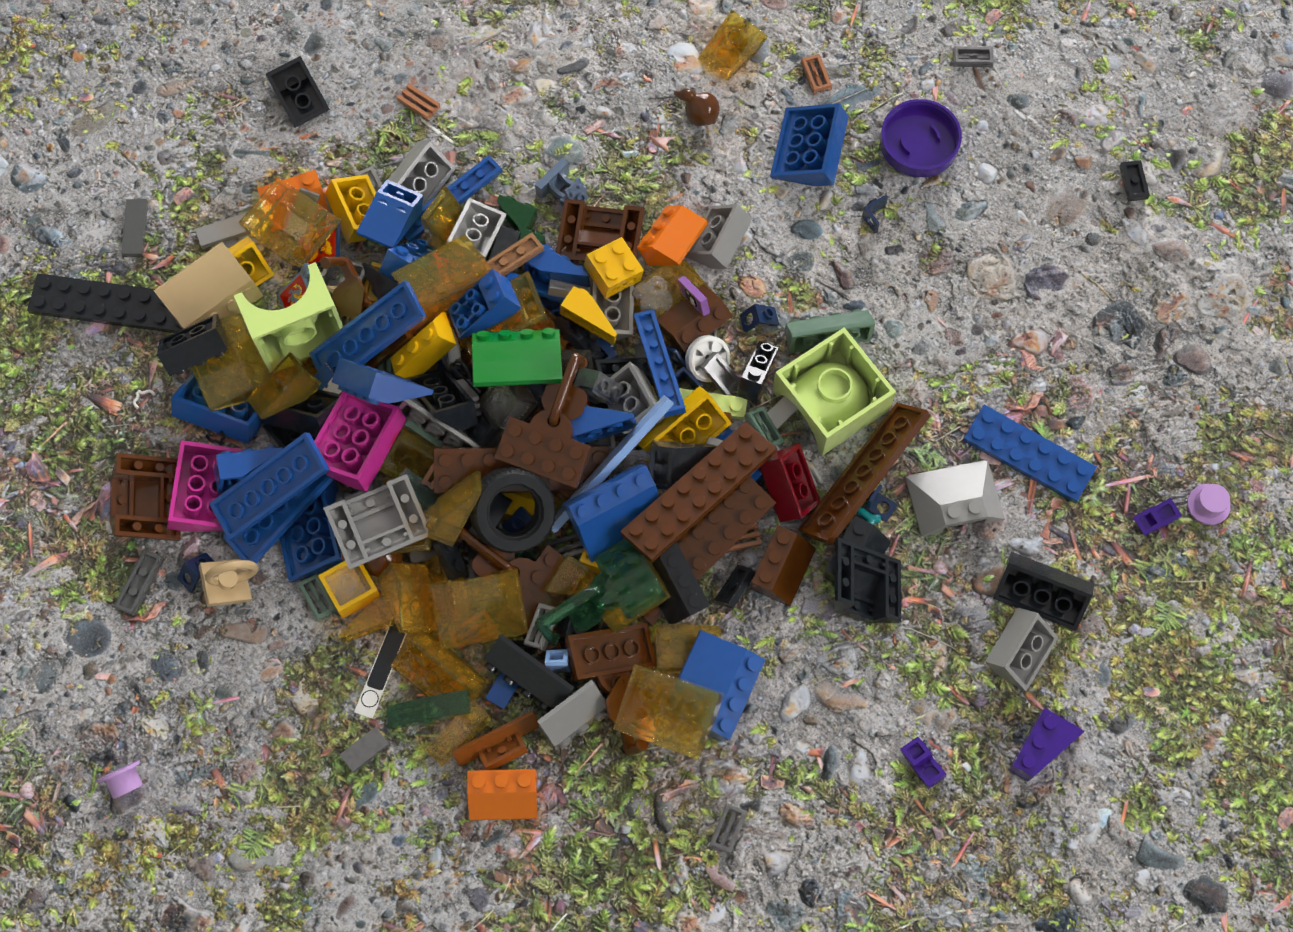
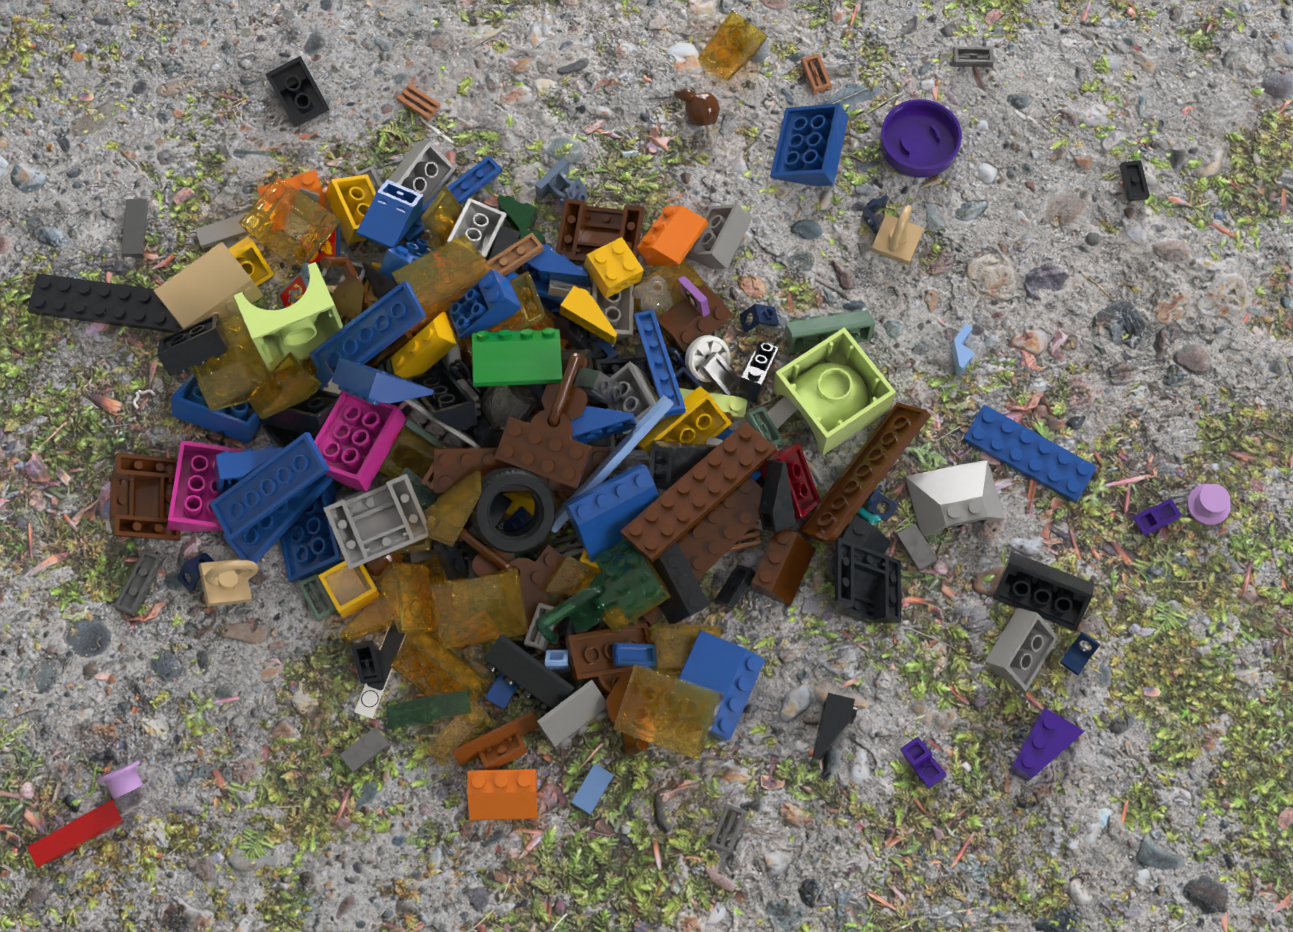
none -> red slope [27,799,123,868]
none -> black slope [351,640,383,684]
none -> medium blue tile [571,764,614,815]
none -> blue tile [612,643,657,668]
none -> black slope [759,460,796,533]
none -> black slope [810,692,858,767]
none -> tan tile [871,205,924,265]
none -> flat silver tile [896,524,938,572]
none -> light blue slope [951,324,975,376]
none -> dark blue bracket [1060,632,1100,675]

